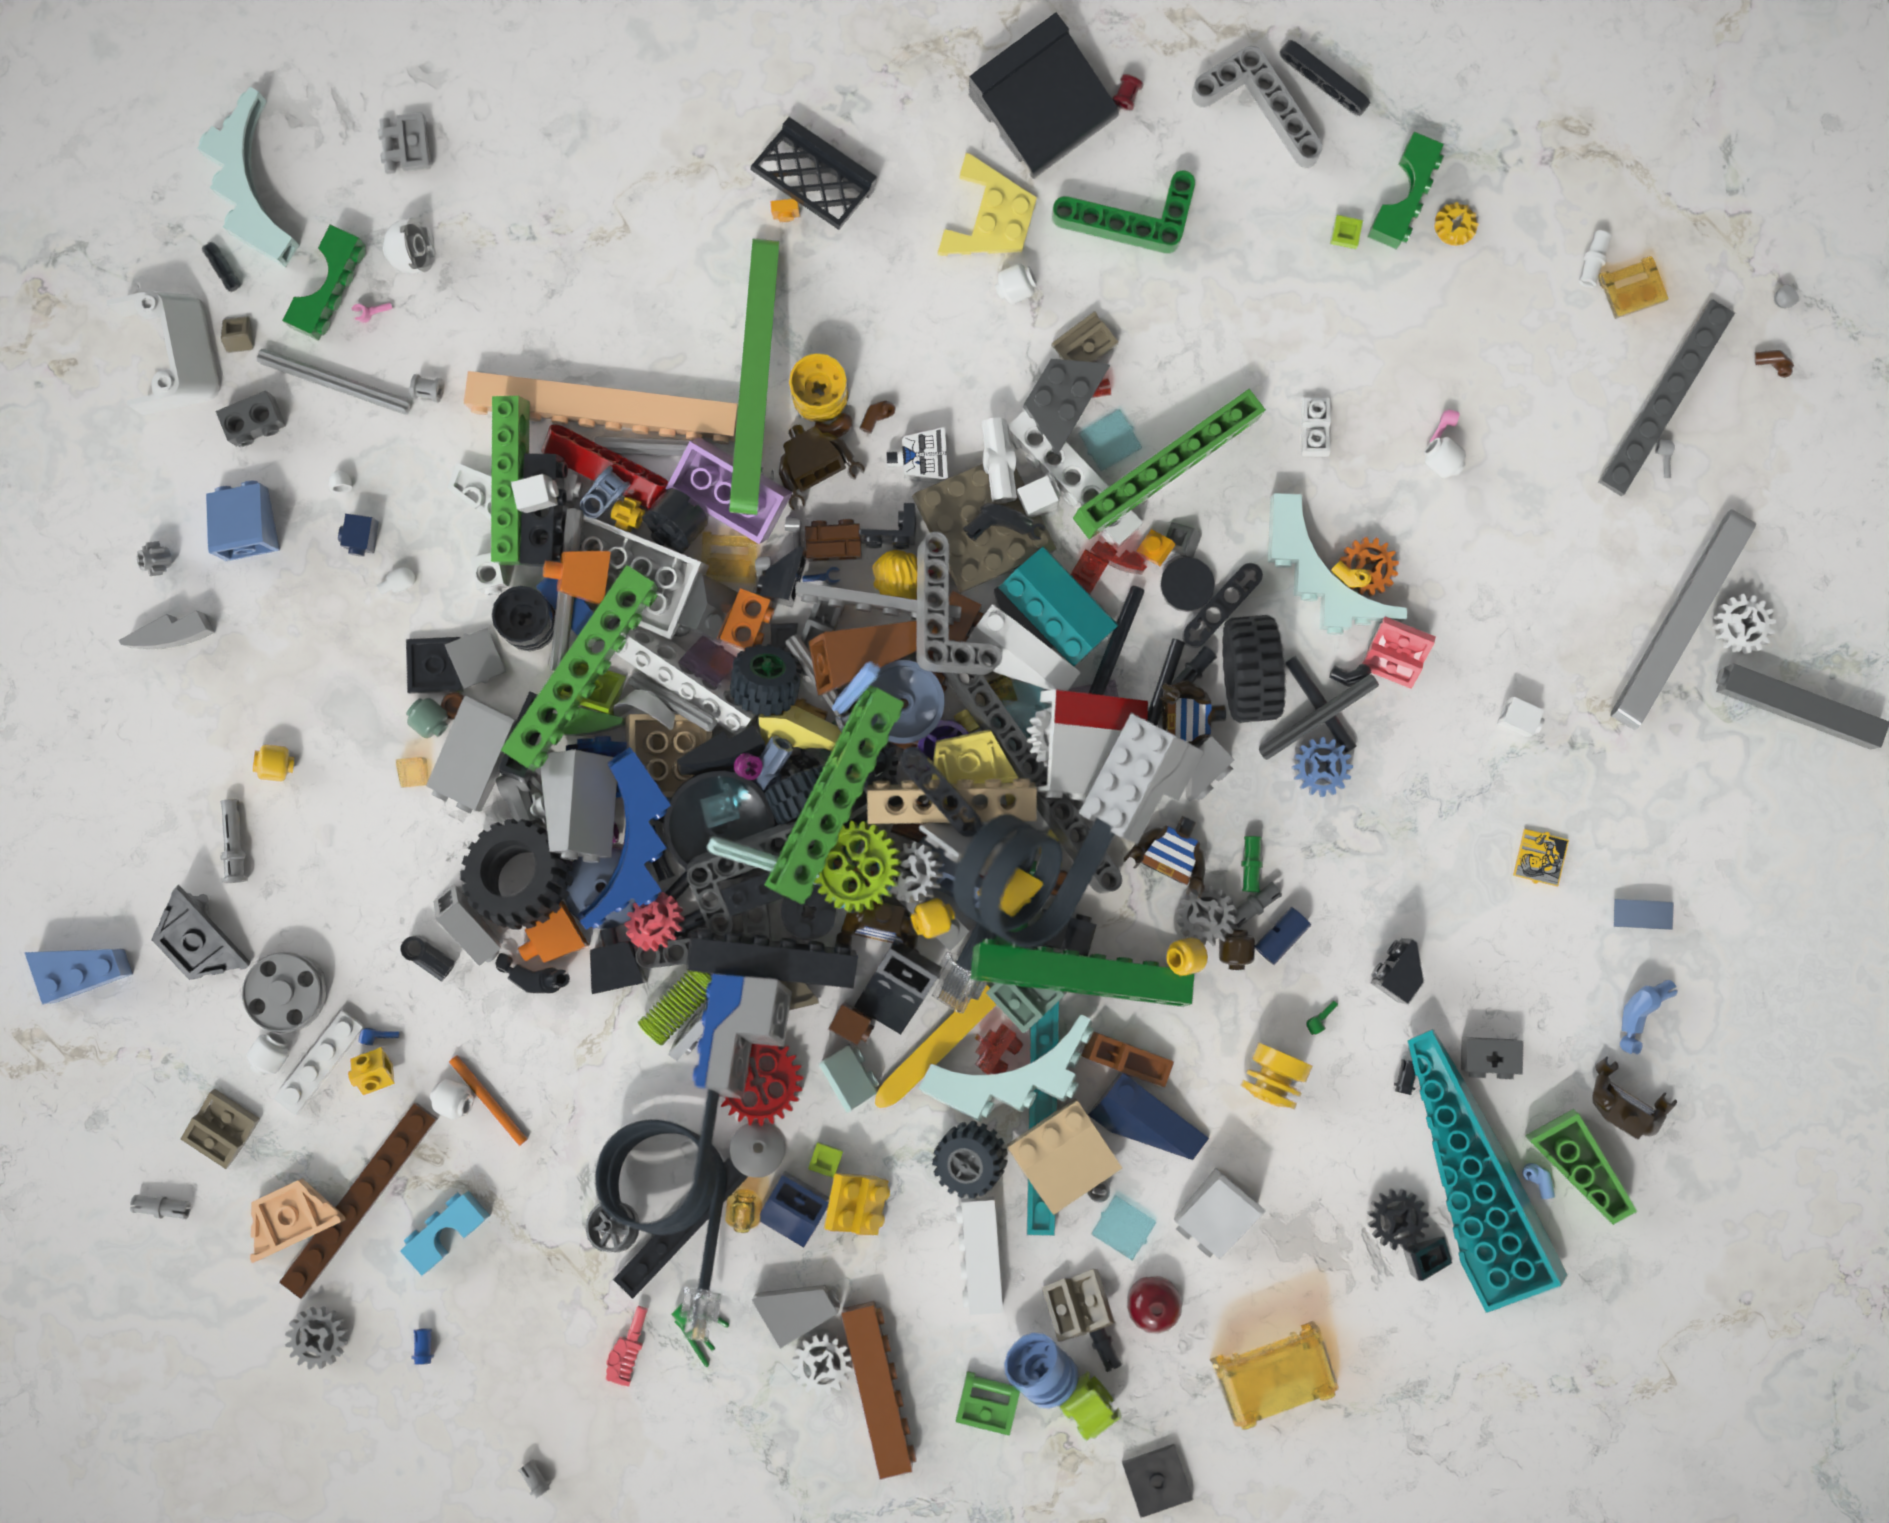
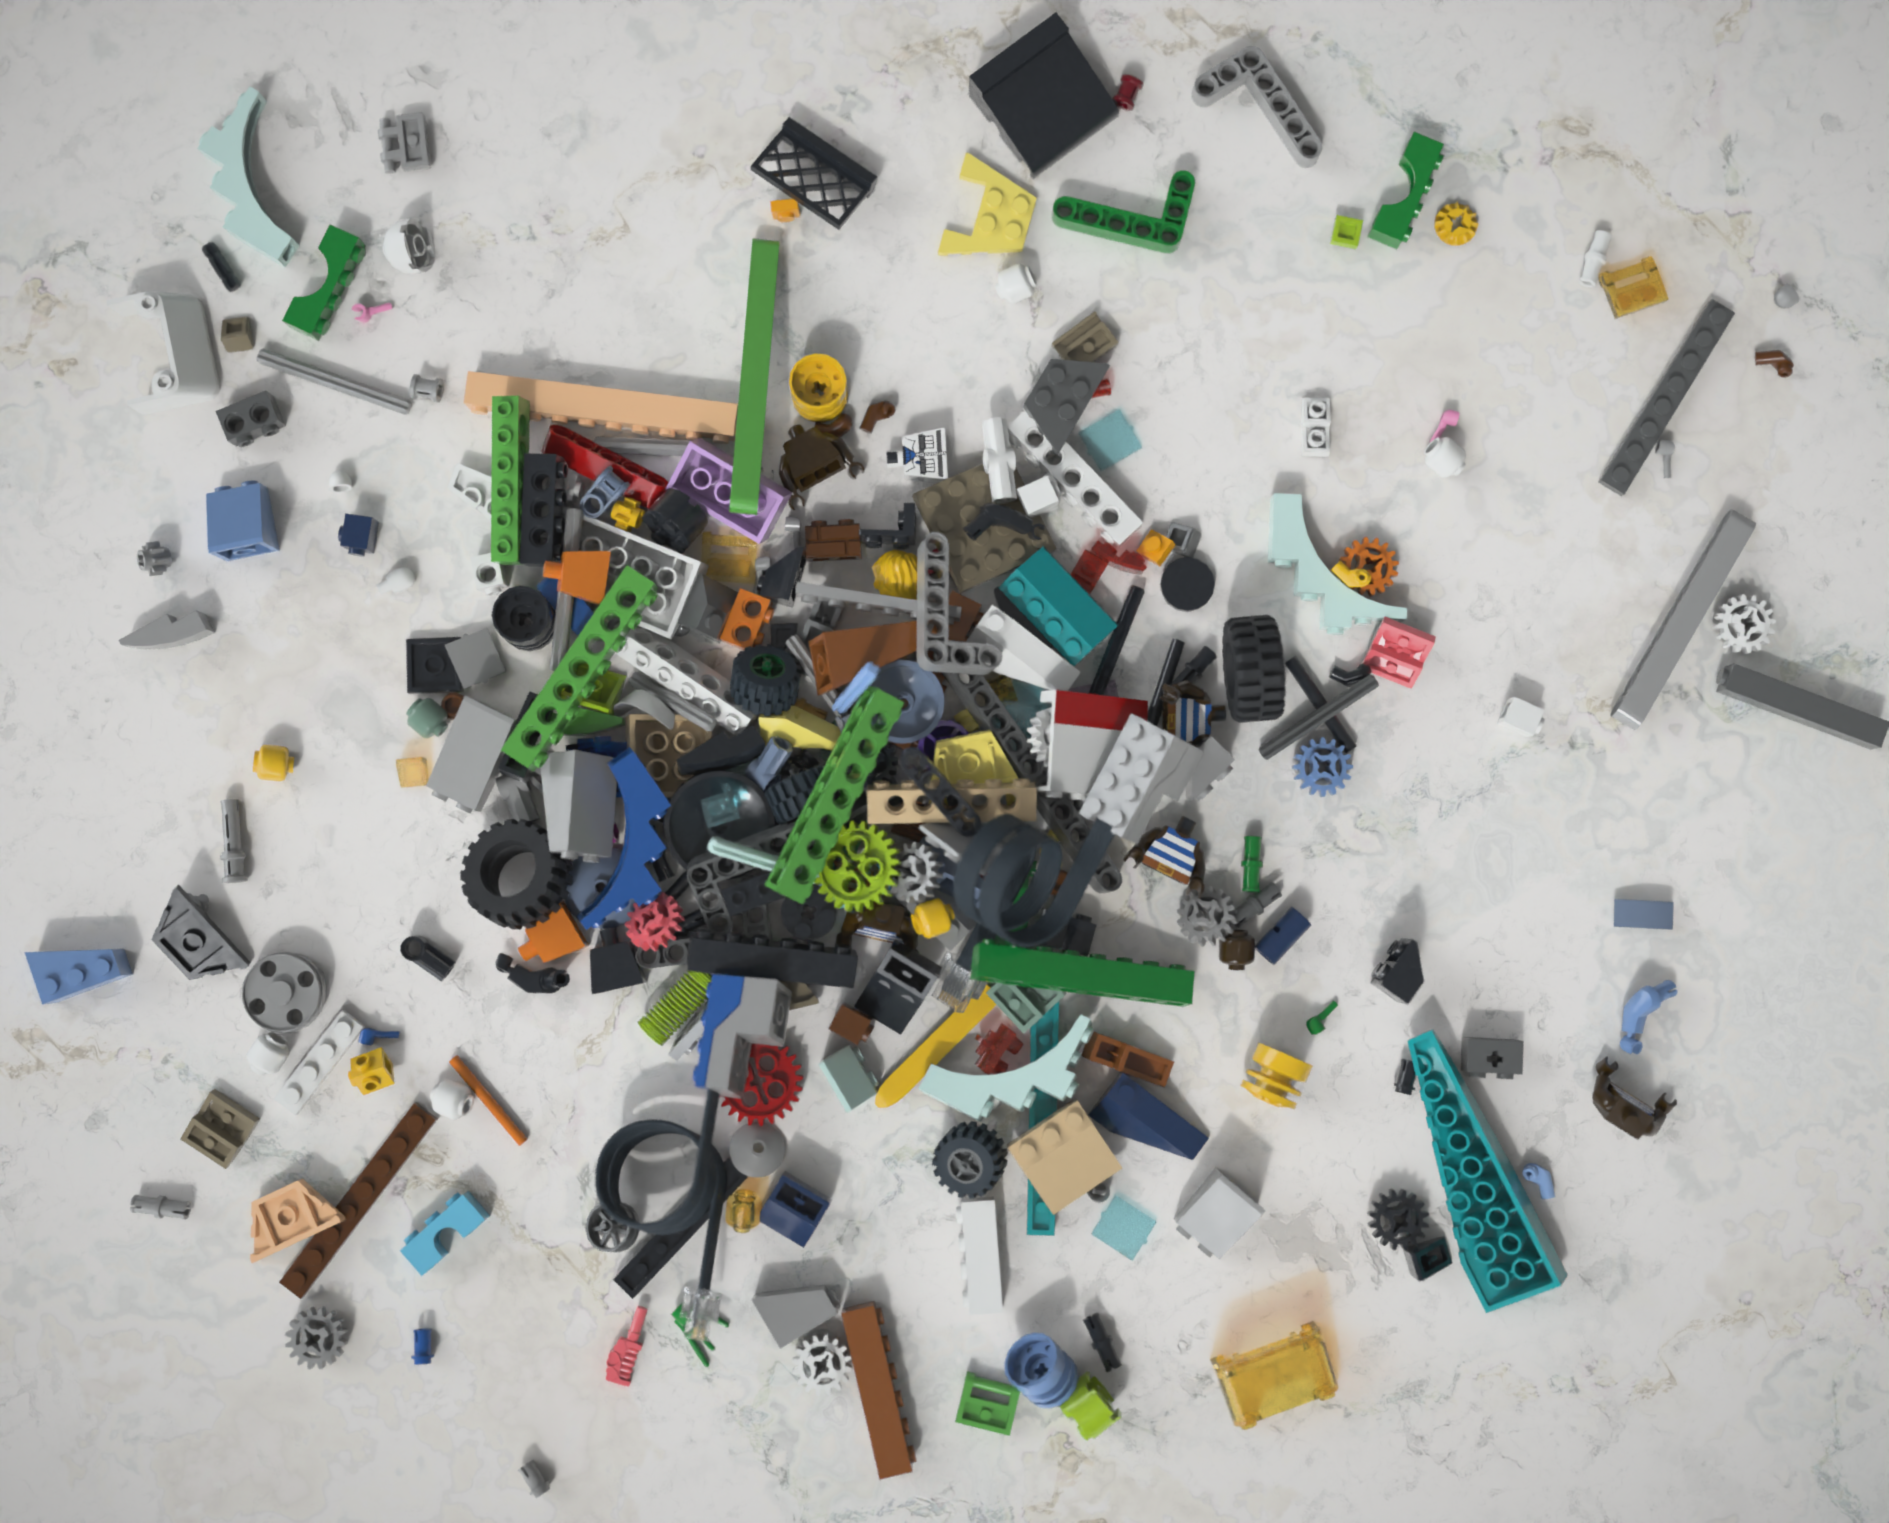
light grey slope [433,885,501,966] -> none
white brick [511,474,559,513] -> none
white plate [530,792,547,824] -> none
piece [678,635,736,687] -> none
magenta bush [734,753,763,780] -> none
blue hand [802,567,841,585] -> none
lime plate [808,1142,843,1178] -> none
yellow plate [824,1173,890,1235] -> none
yellow piece [977,868,1043,917] -> none
dark tan slope [1042,1269,1115,1342] -> none
bright green brick [1073,389,1266,540] -> none
black plate [1122,1444,1193,1518] -> none
dark red cylinder [1127,1276,1182,1334] -> none
yellow head [1166,937,1208,976] -> none
black beam [1182,563,1263,648] -> none
black beam [1279,40,1370,116] -> none
piece [1513,829,1569,887] -> none
bright green wedge [1525,1109,1638,1225] -> none

